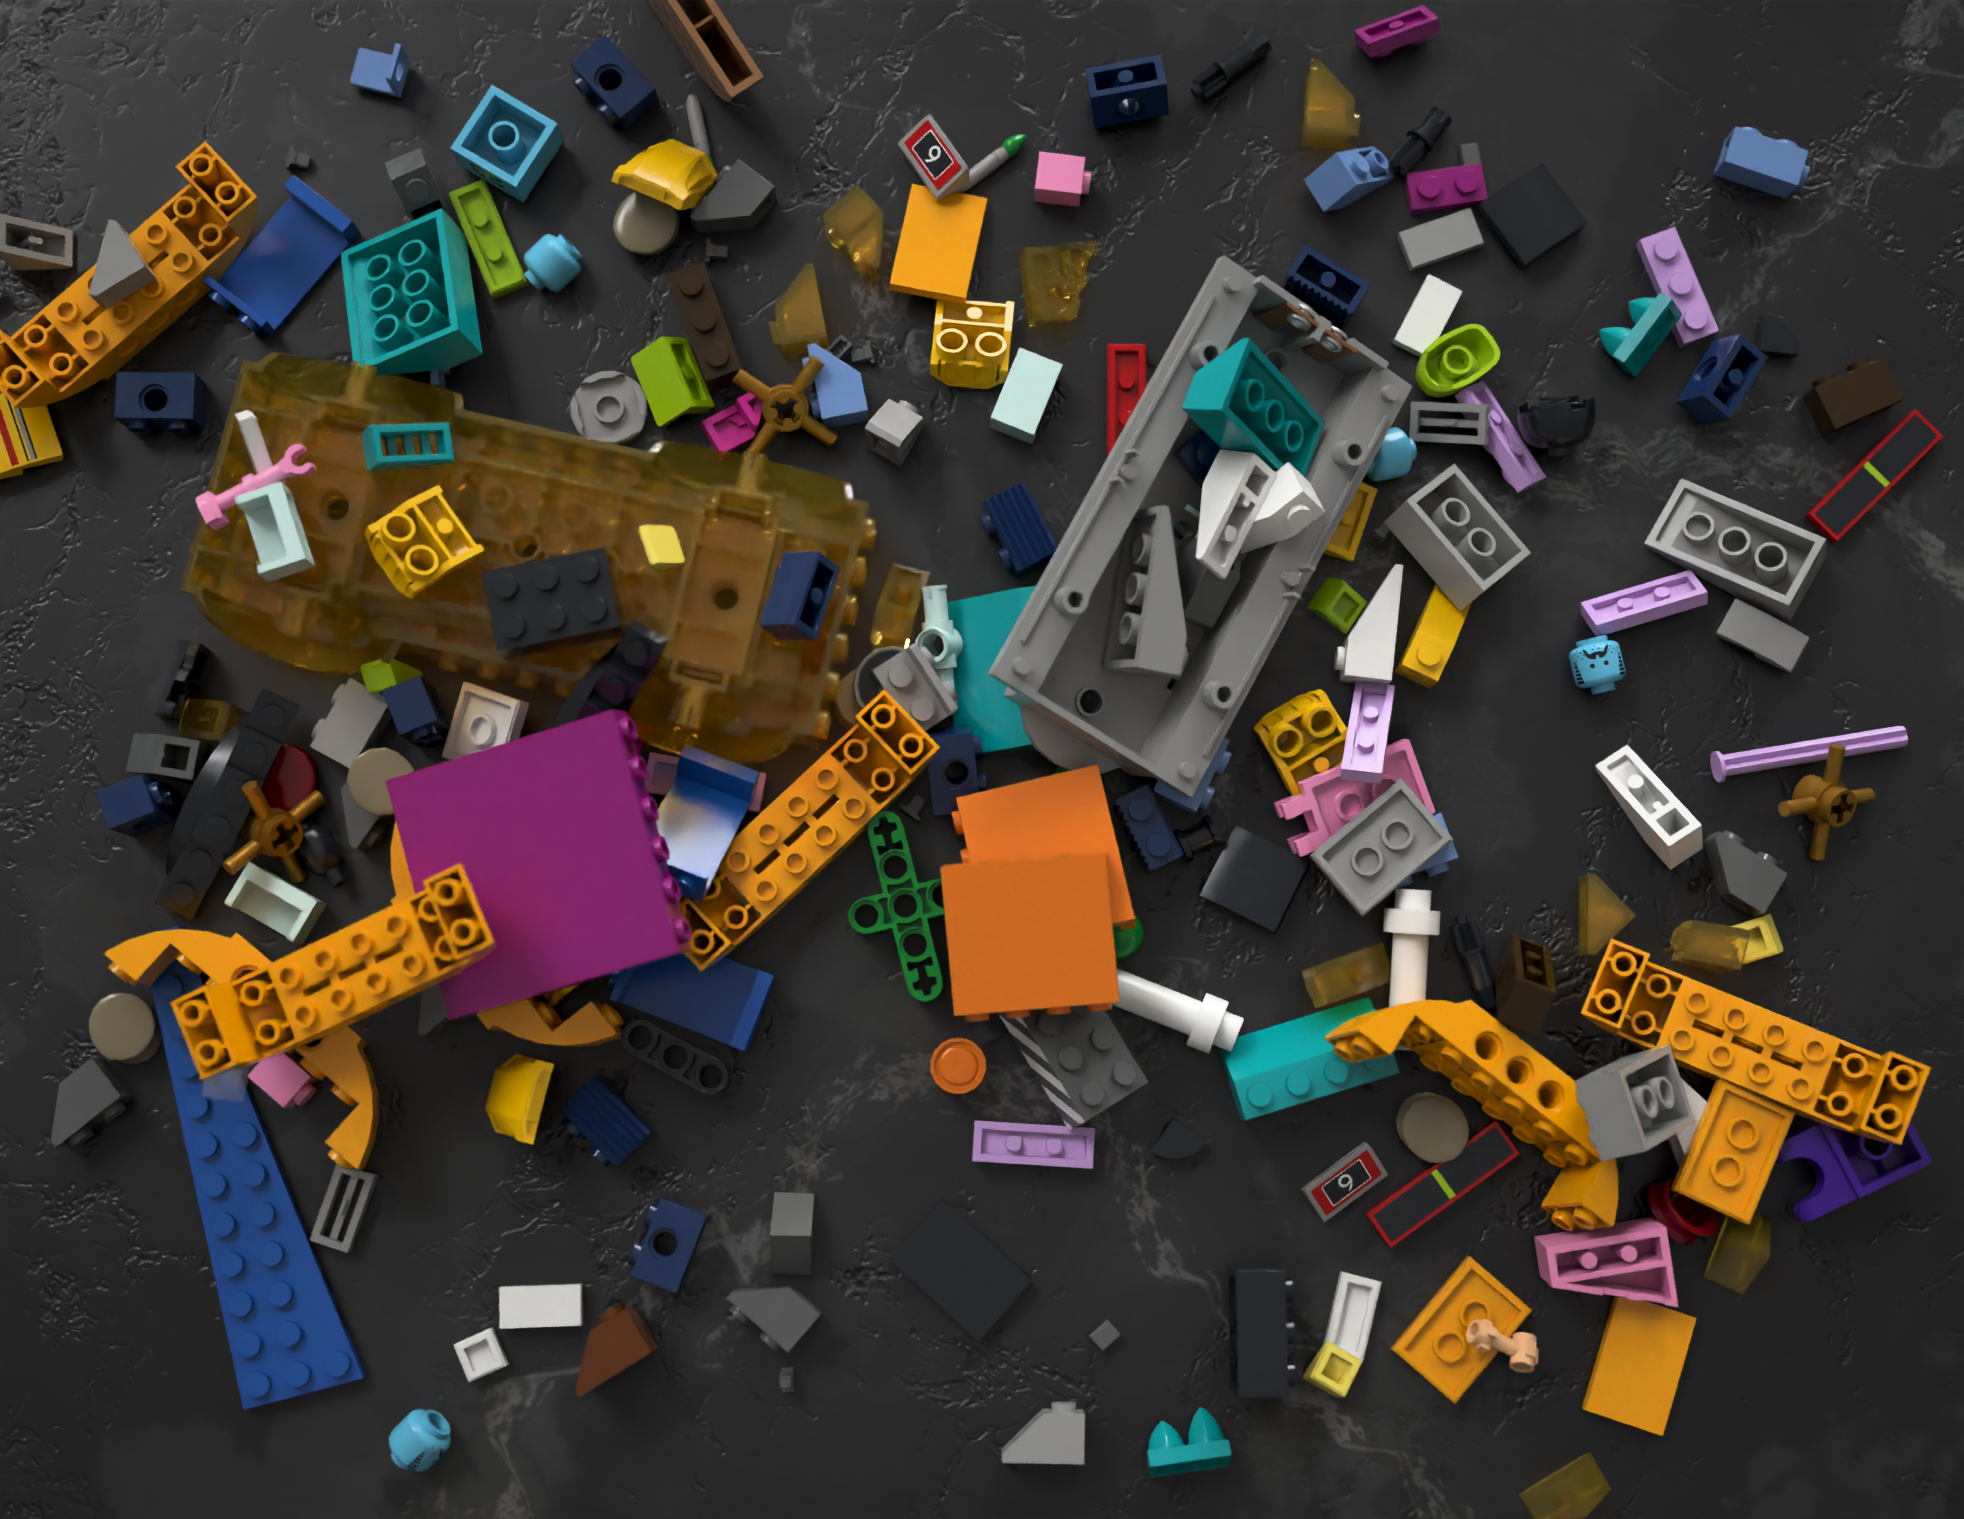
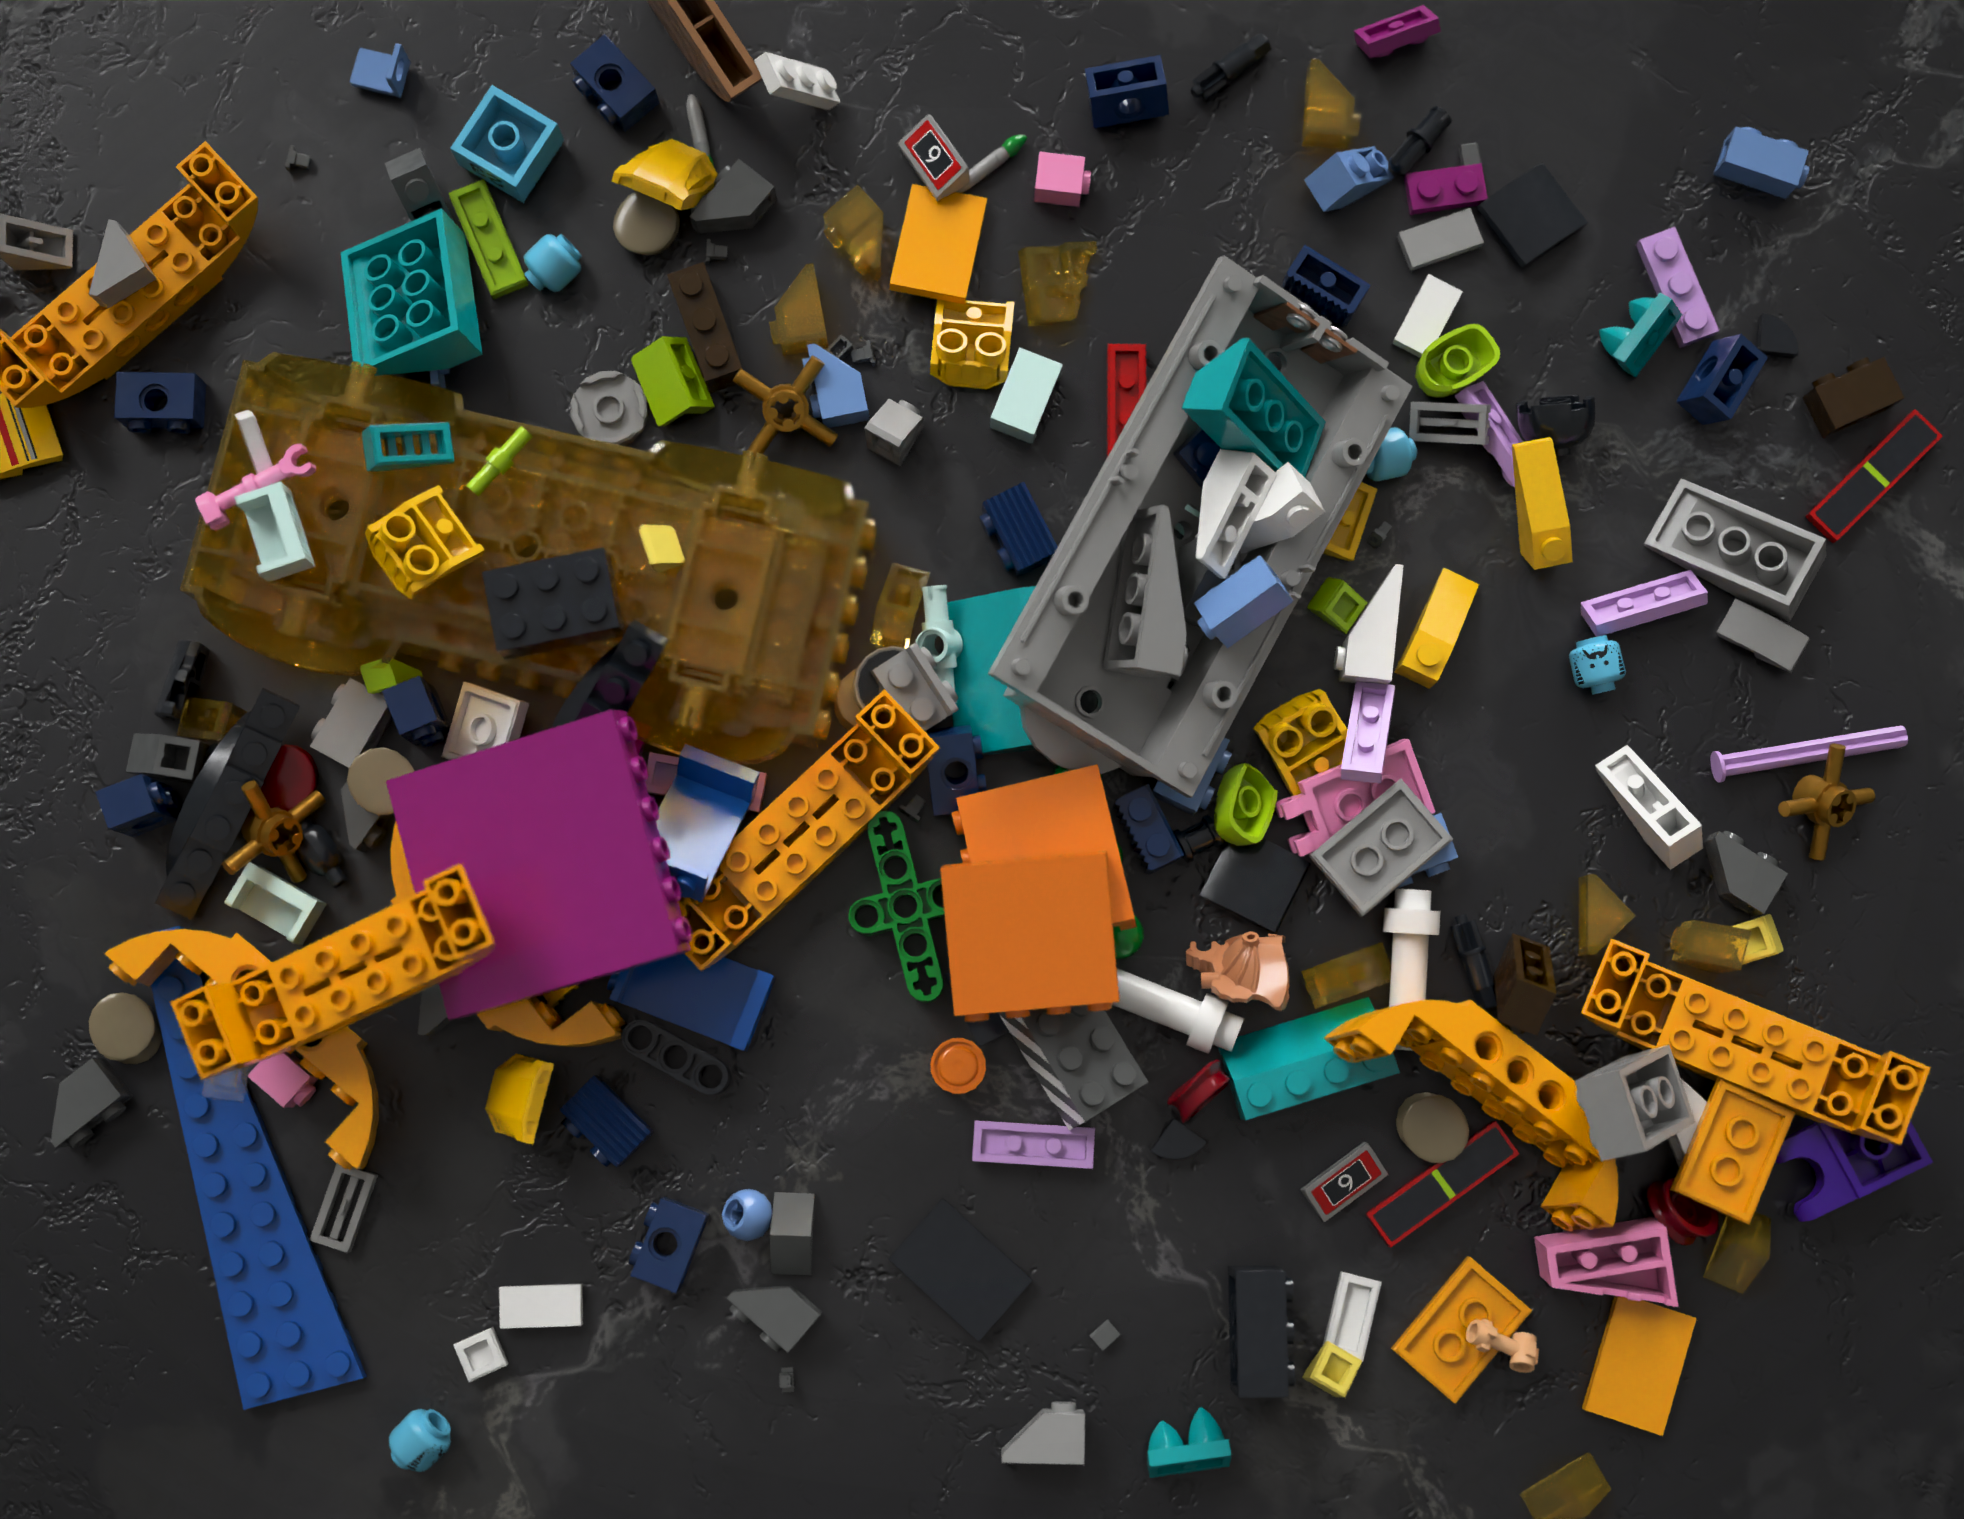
blue panel [202,175,361,338] -> none
reddish brown slope [575,1302,660,1397] -> none
dark pink slope [700,393,763,459] -> none
dark blue brick [759,550,841,641] -> none
light grey brick [1384,464,1531,612] -> none
none -> lime bar [466,426,533,497]
none -> medium blue piece [722,1189,772,1241]
none -> white plate [754,52,840,110]
none -> dark red piece [1167,1059,1231,1124]
none -> nougat helmet [1186,931,1290,1011]
none -> medium blue brick [1194,555,1294,649]
none -> lime piece [1214,763,1278,846]
none -> yellow slope [1512,437,1573,570]

